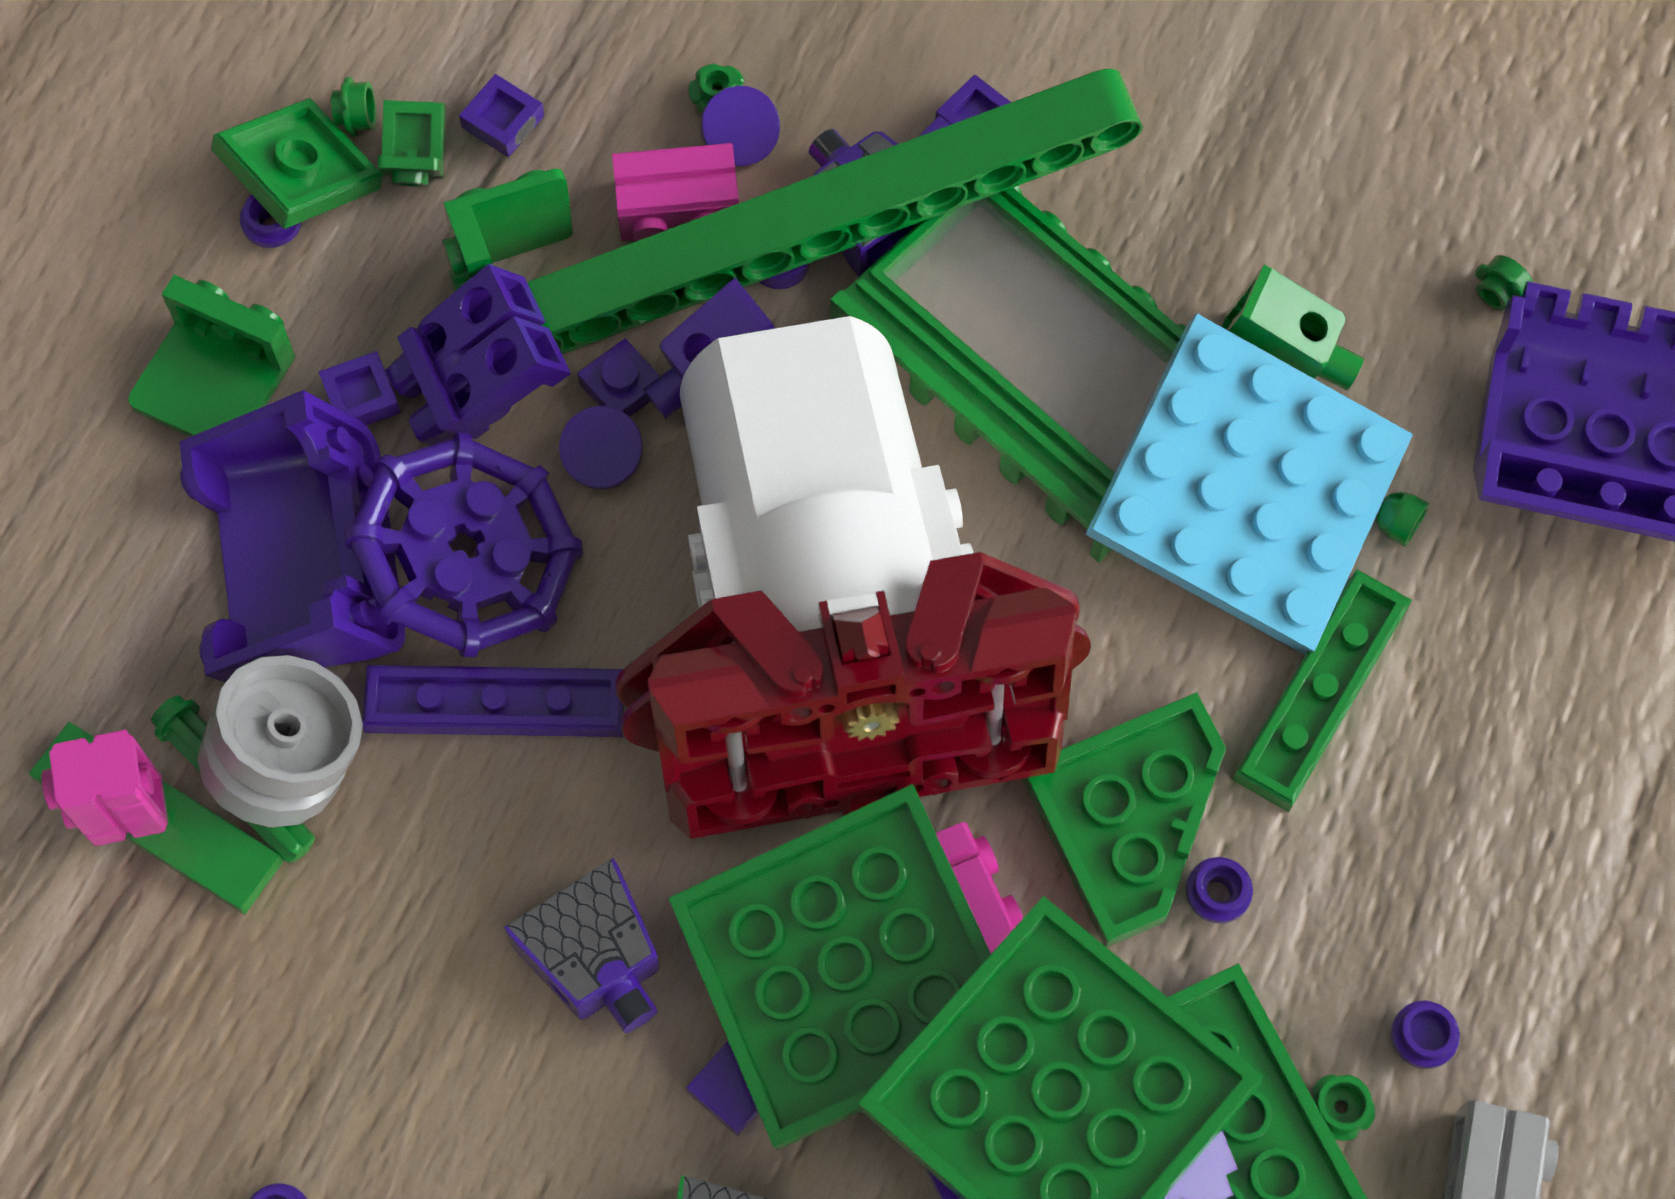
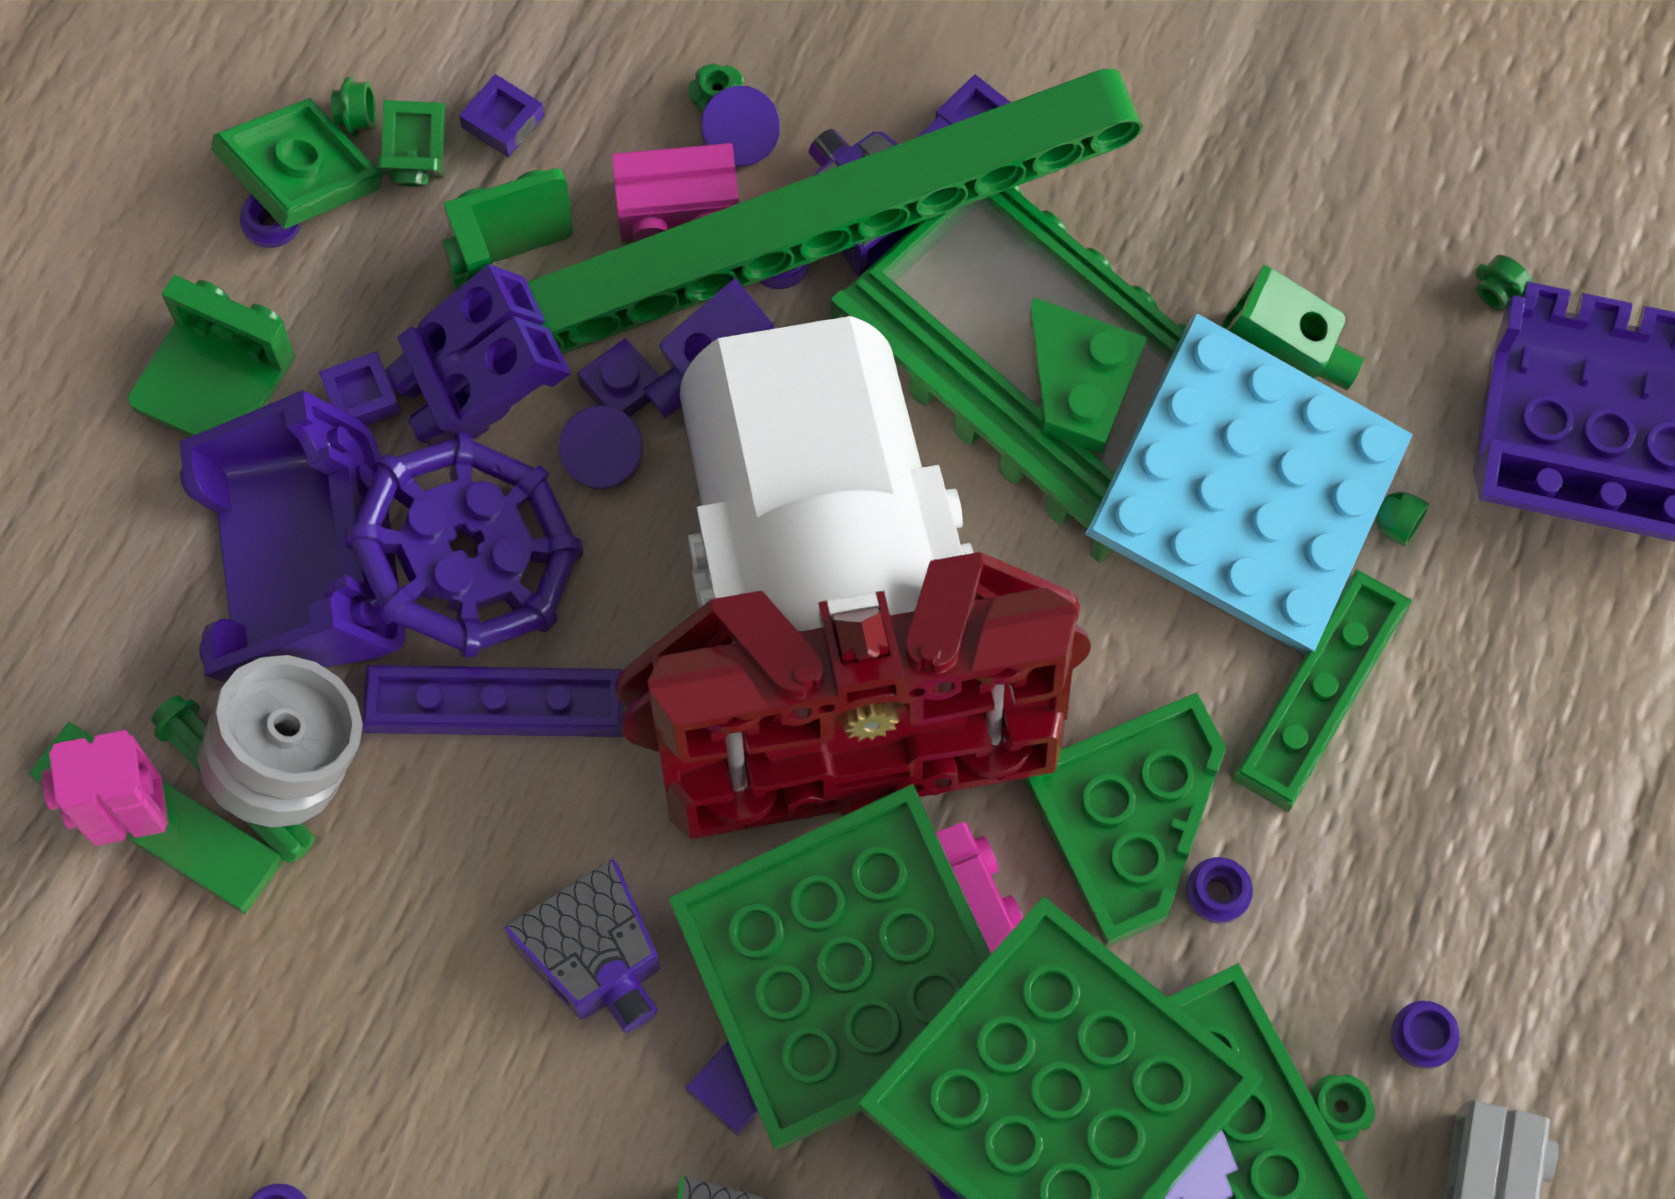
none -> green wing [1029,297,1147,454]

